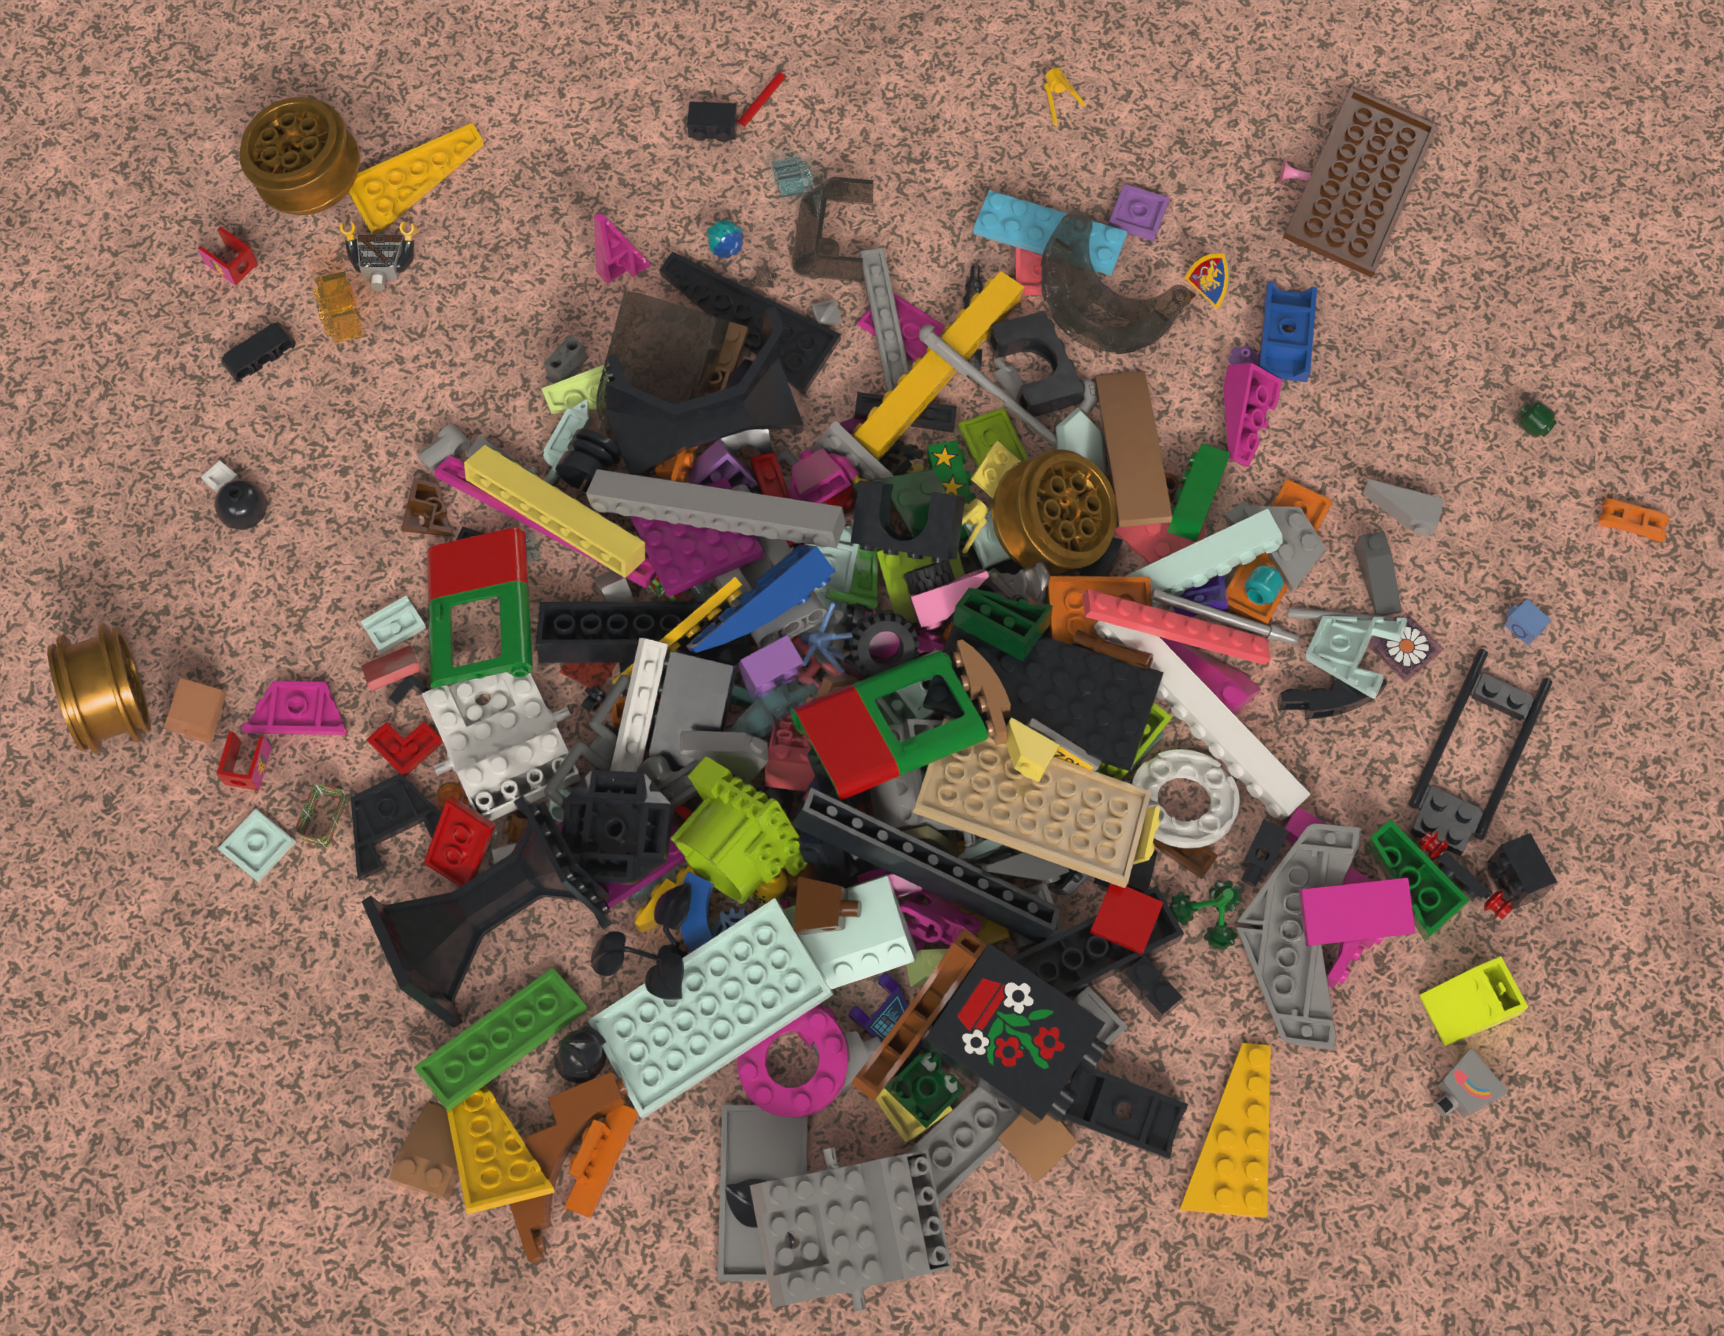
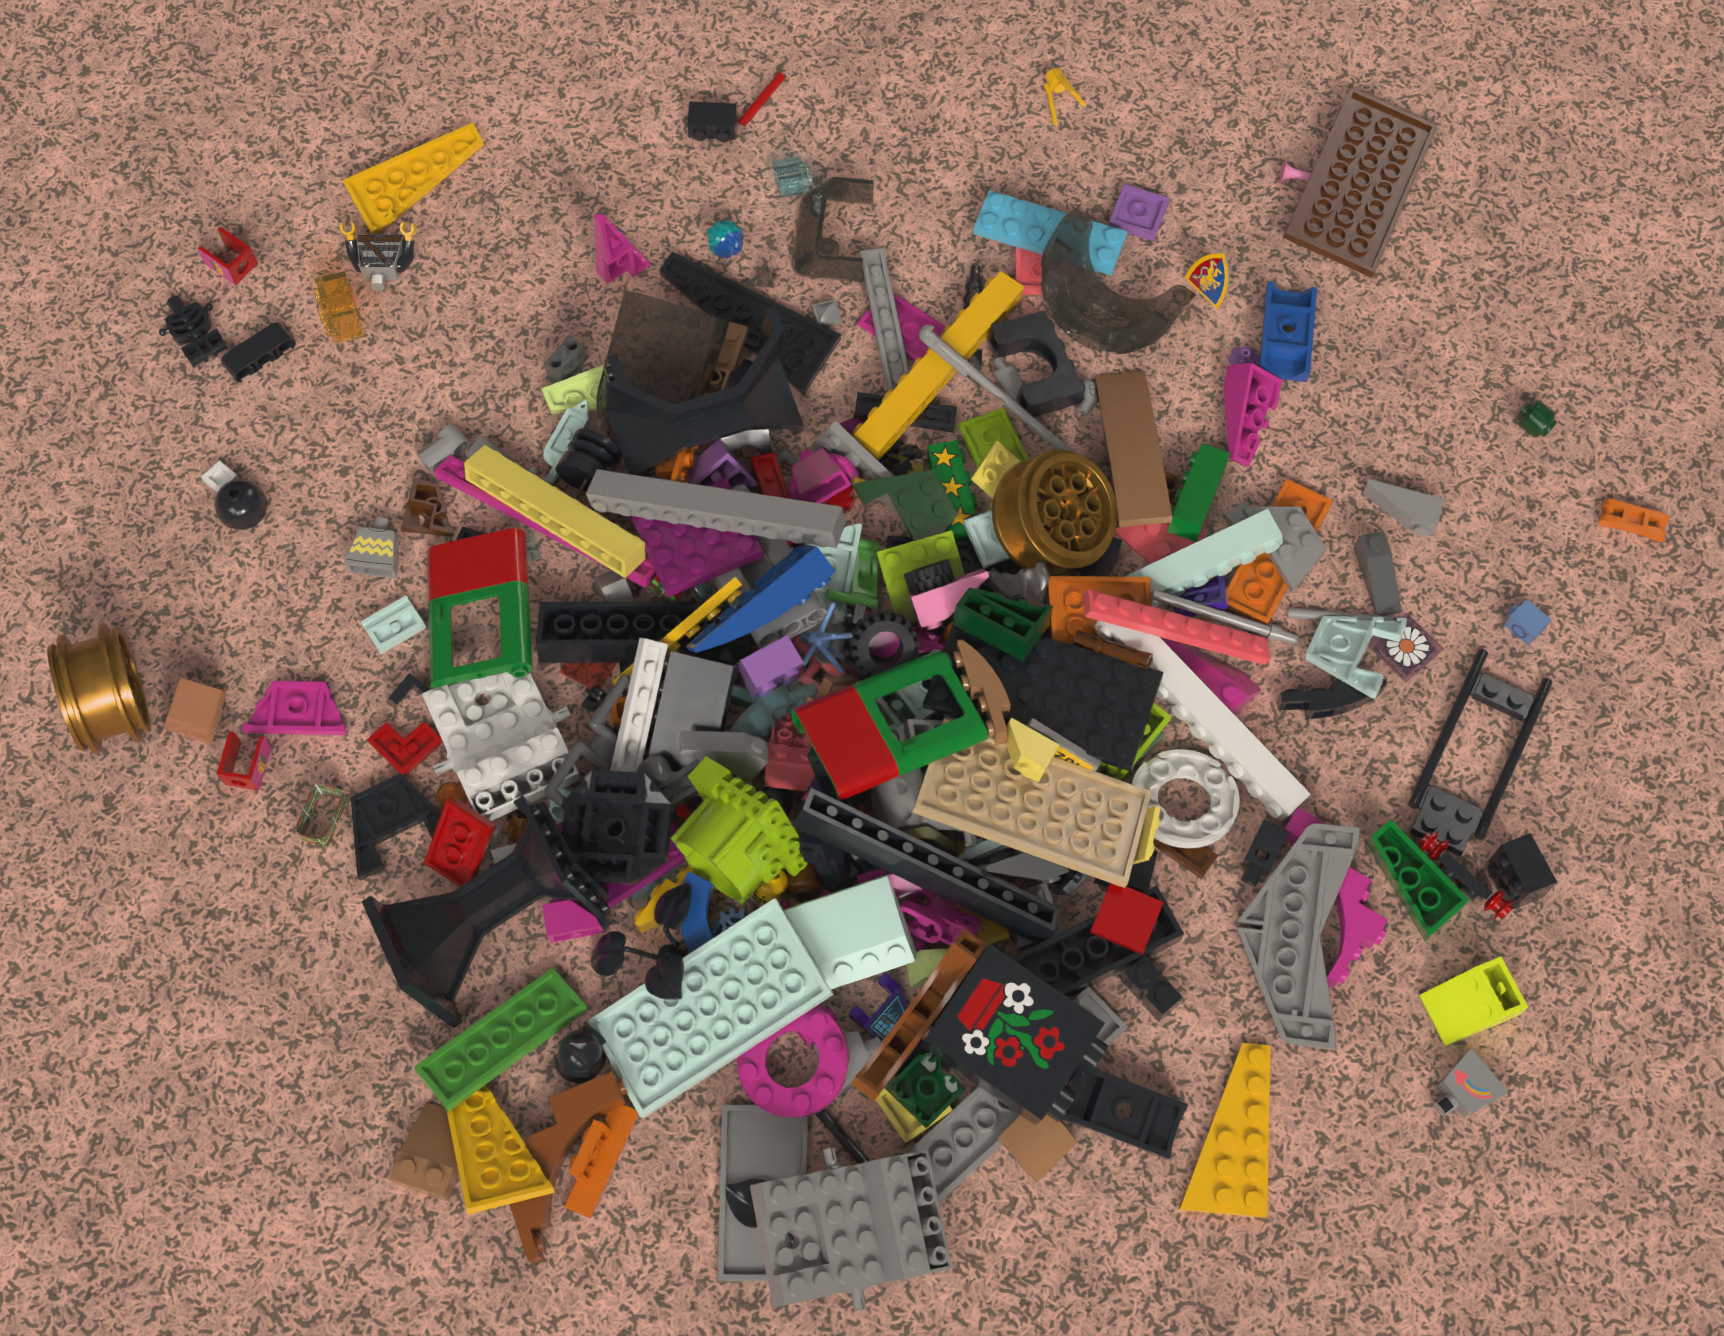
light aqua tile [218,808,296,882] -> none
pearl gold wheel [239,97,360,215] -> none
tile [361,645,420,691] -> none
reddish brown torso [793,877,862,935] -> none
black arch [850,480,966,564] -> none
light yellow plant [962,499,989,554] -> none
light aqua tile [1055,407,1107,477] -> none
dark green plant [1169,880,1241,950] -> none
teal head [1244,566,1284,605] -> none
dark pink tile [1299,878,1416,946] -> none
none -> black torso [159,295,229,368]
none -> light grey torso [344,517,399,578]
none -> dark pink slope [542,898,605,943]
none -> black bar [815,1108,871,1164]

